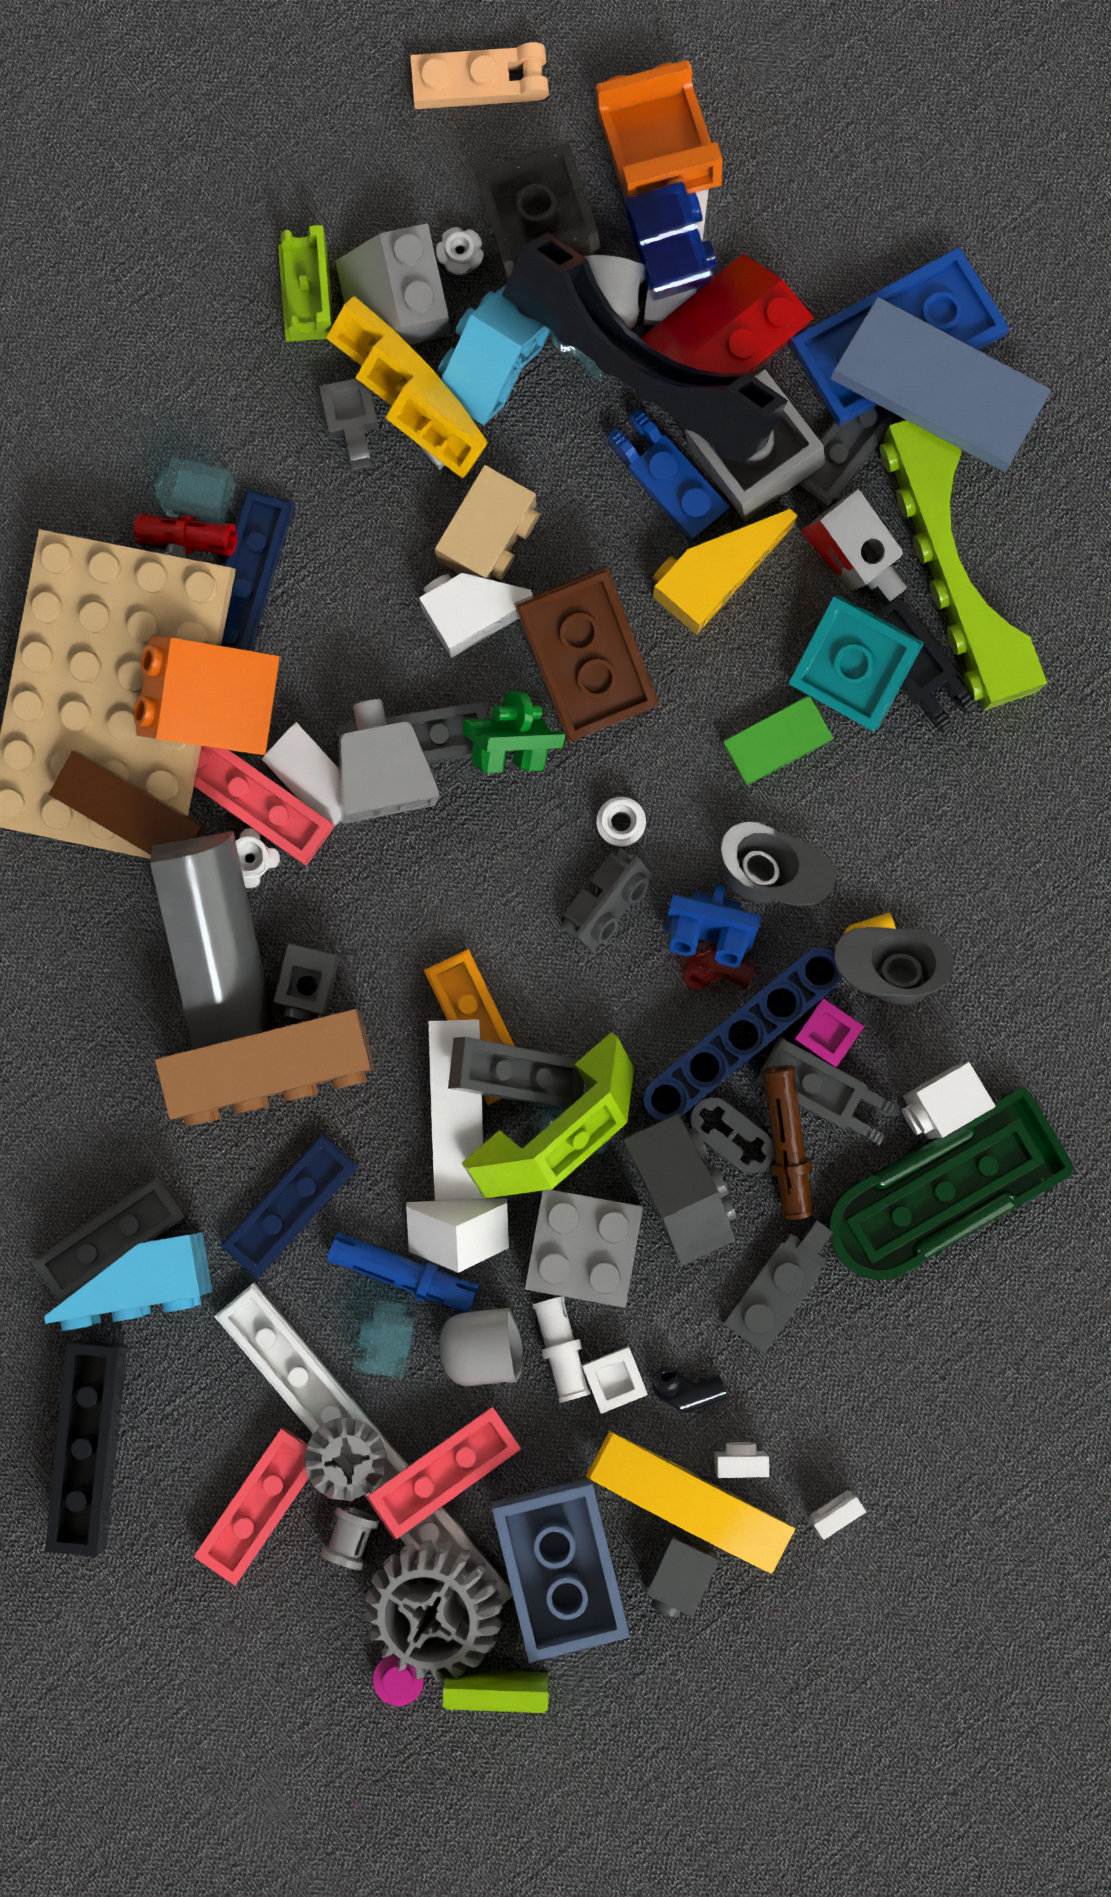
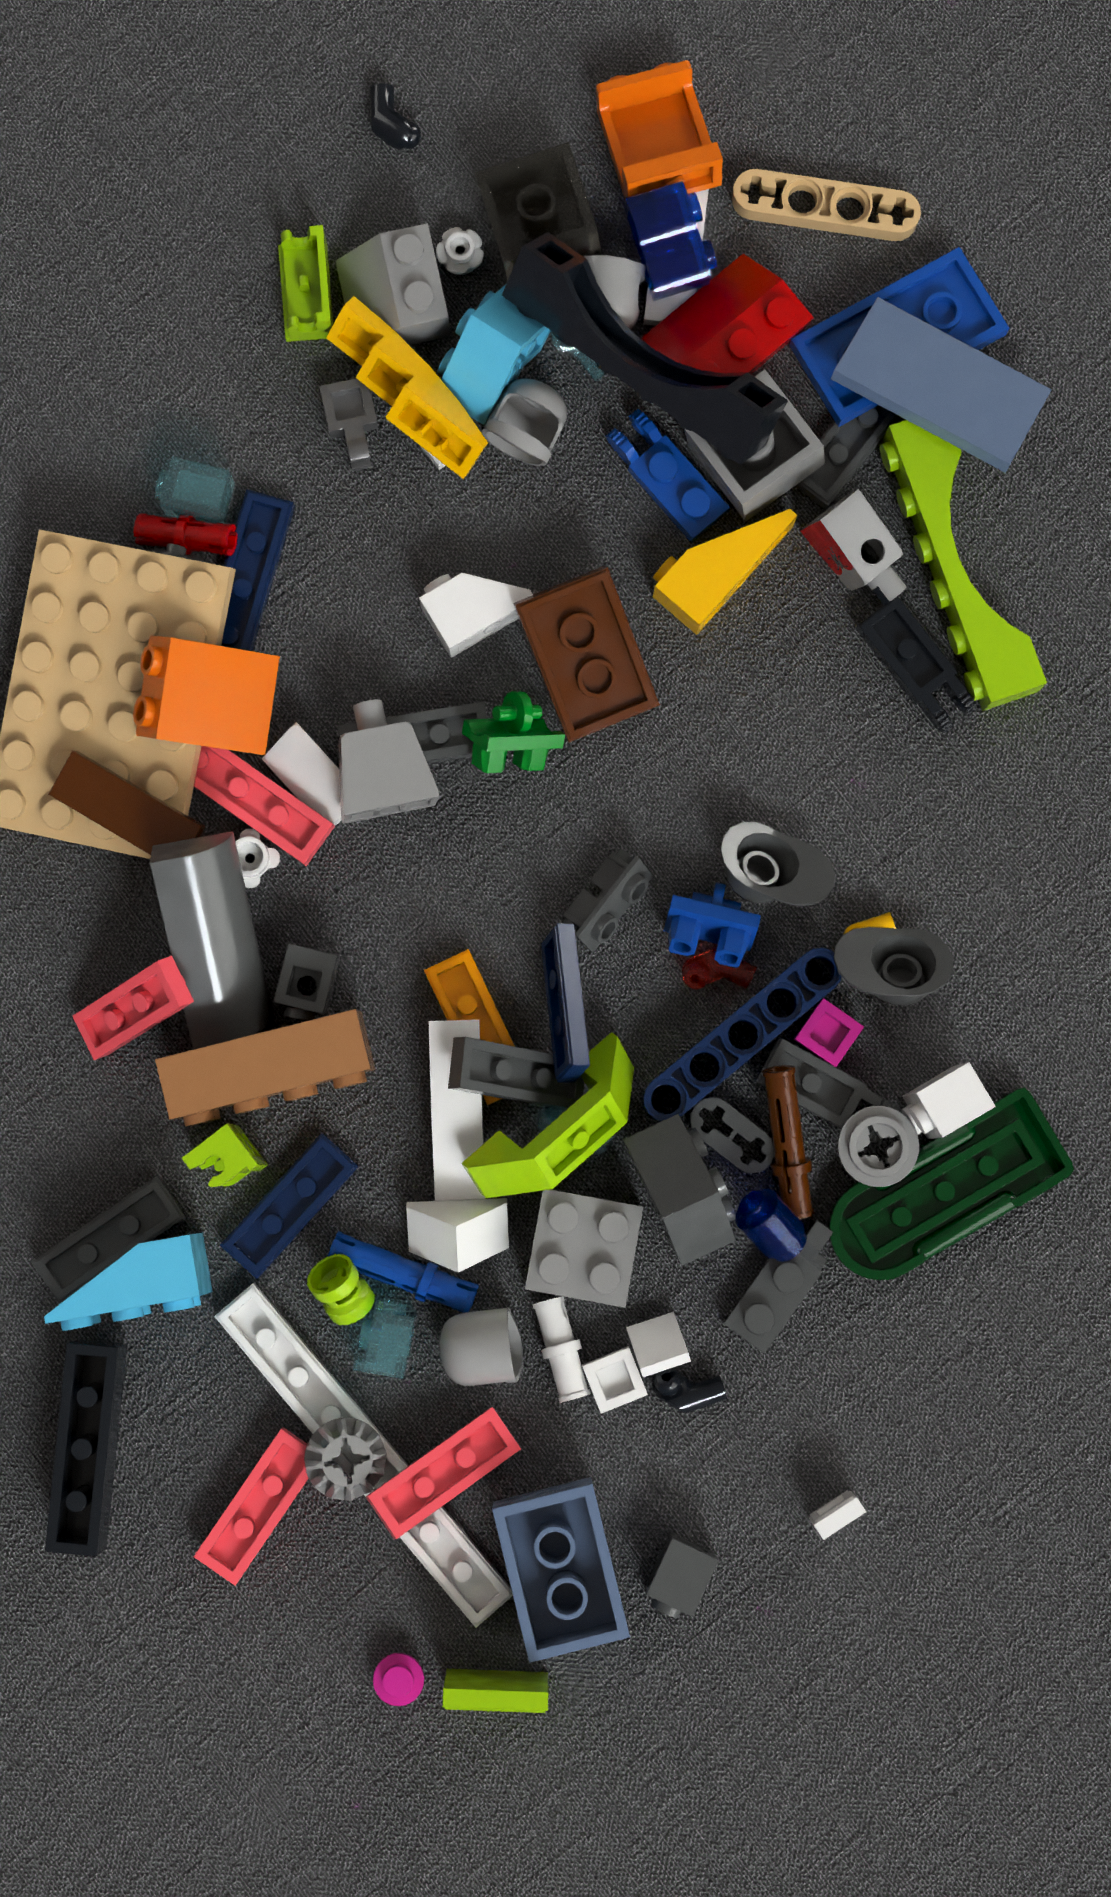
light grey bush [320,1504,380,1570] -> none
light grey gear [364,1539,503,1682] -> none
light nougat plate [410,42,549,110] -> none
tan brick [435,465,540,581] -> none
yellow slope [586,1430,795,1574] -> none
white plate [596,797,646,847] -> none
white plate [714,1442,769,1478] -> none
bright green tile [722,696,833,787] -> none
teal plate [788,595,924,732] -> none
none -> coral plate [72,956,194,1060]
none -> lime hinge [181,1123,268,1187]
none -> lime wheel [307,1254,375,1325]
none -> black arm [370,83,421,149]
none -> light grey helmet [482,378,567,466]
none -> dark blue tile [541,923,590,1083]
none -> white tile [626,1311,691,1377]
none -> tan beam [732,169,921,241]
none -> clear blue brick [735,1189,807,1262]
none -> light grey gear [837,1106,919,1187]

